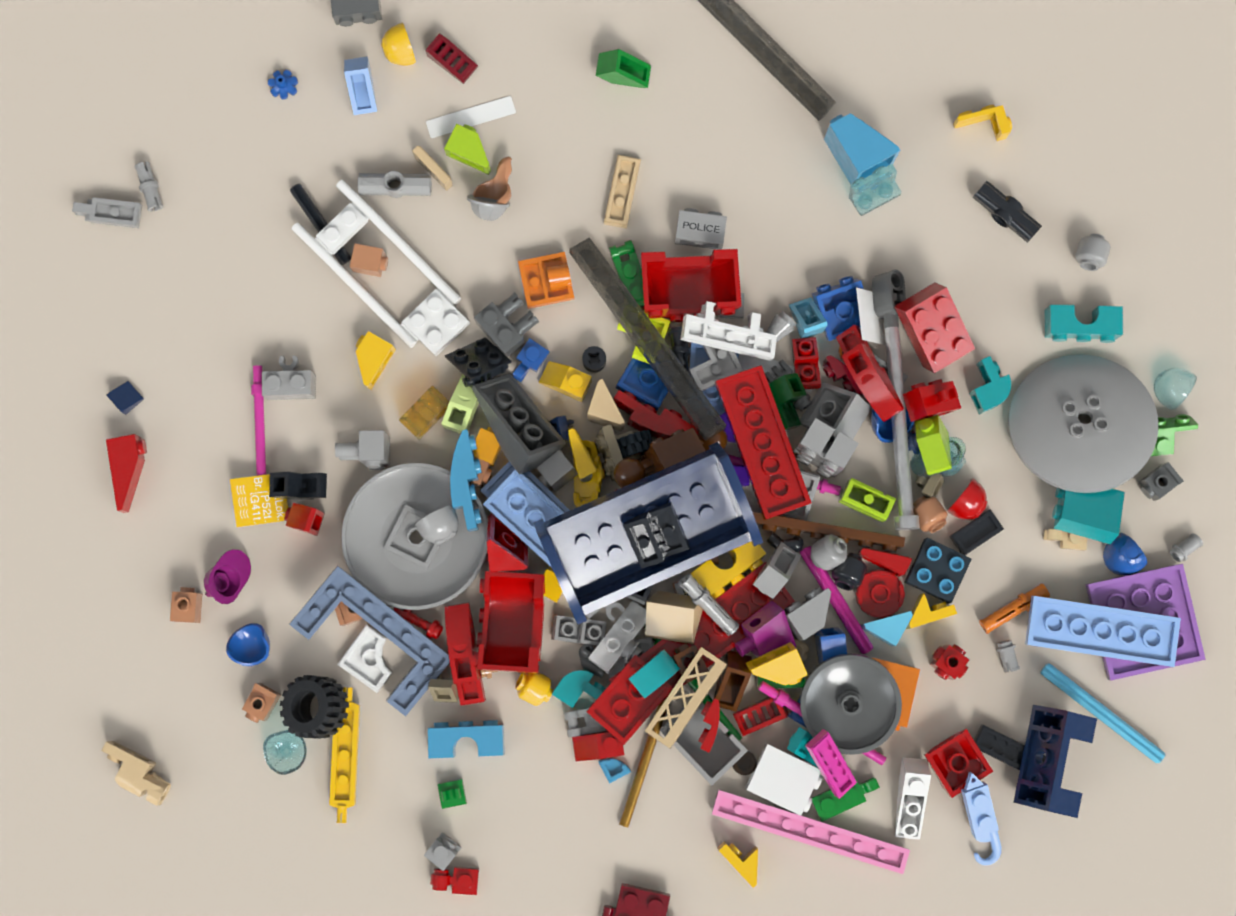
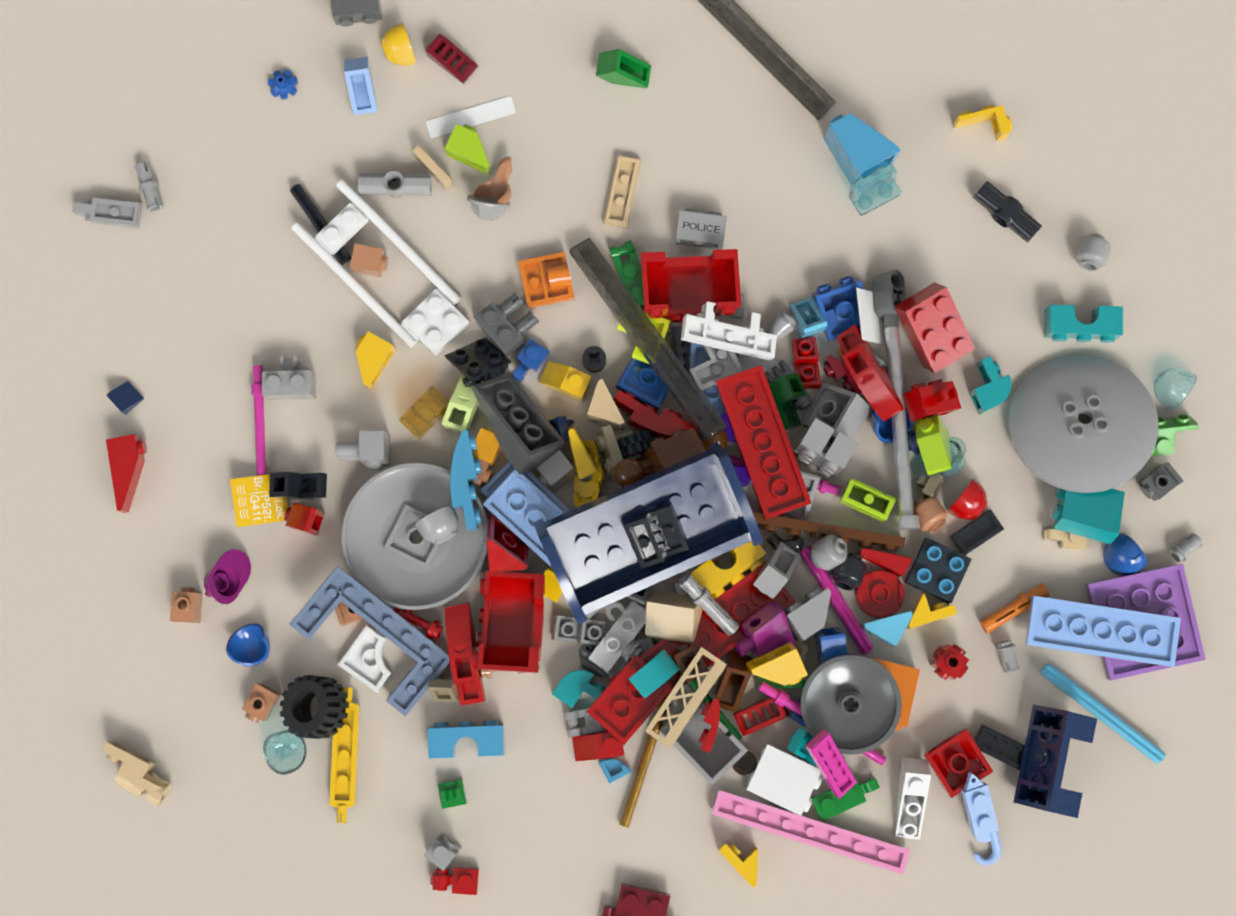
yellow head [515,672,553,706] -> none

